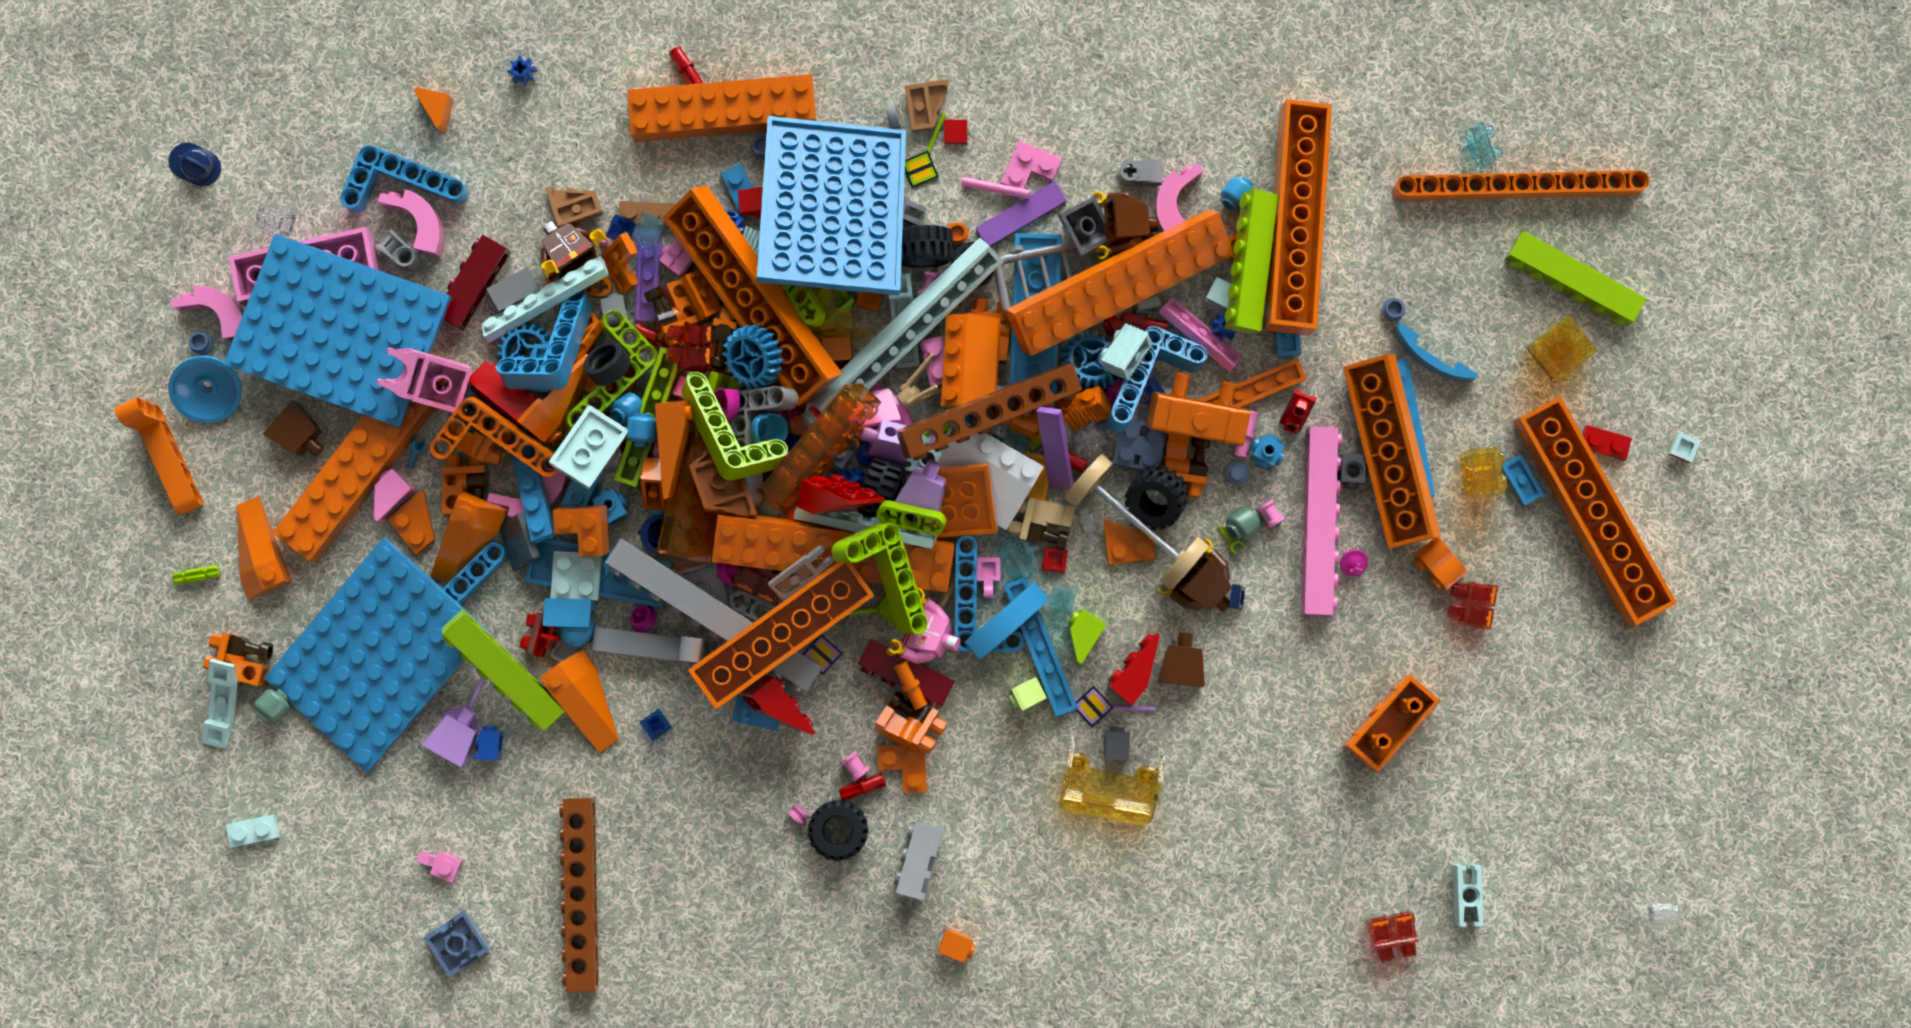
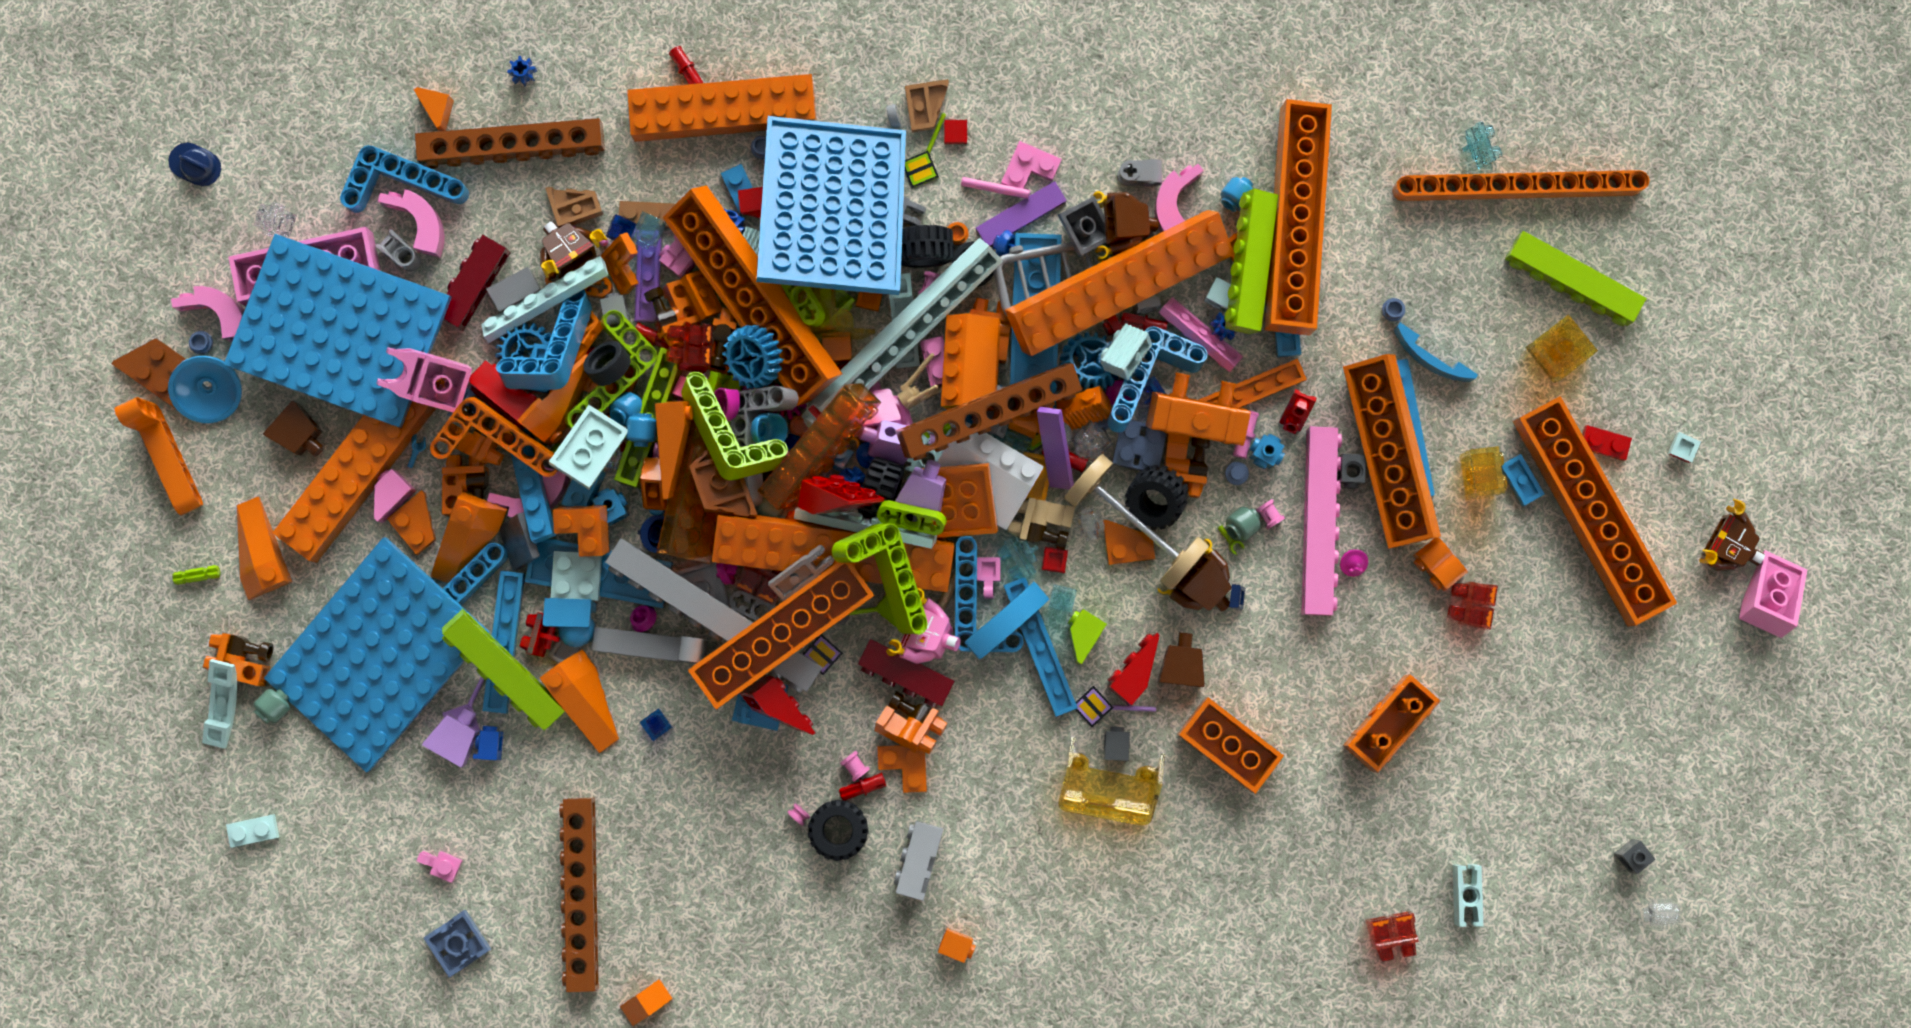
orange pin [893,661,928,710] -> none
yellowish green slope [1008,677,1047,711] -> none
none -> dark orange wing [111,338,186,411]
none -> dark orange brick [415,118,605,169]
none -> dark azure plate [482,571,525,714]
none -> orange slope [620,979,673,1026]
none -> blue hat [993,230,1015,257]
none -> orange brick [1177,697,1284,794]
none -> dark grey brick [1614,839,1656,874]
none -> reddish brown torso [1699,499,1765,571]
none -> bright pink slope [1739,550,1807,638]

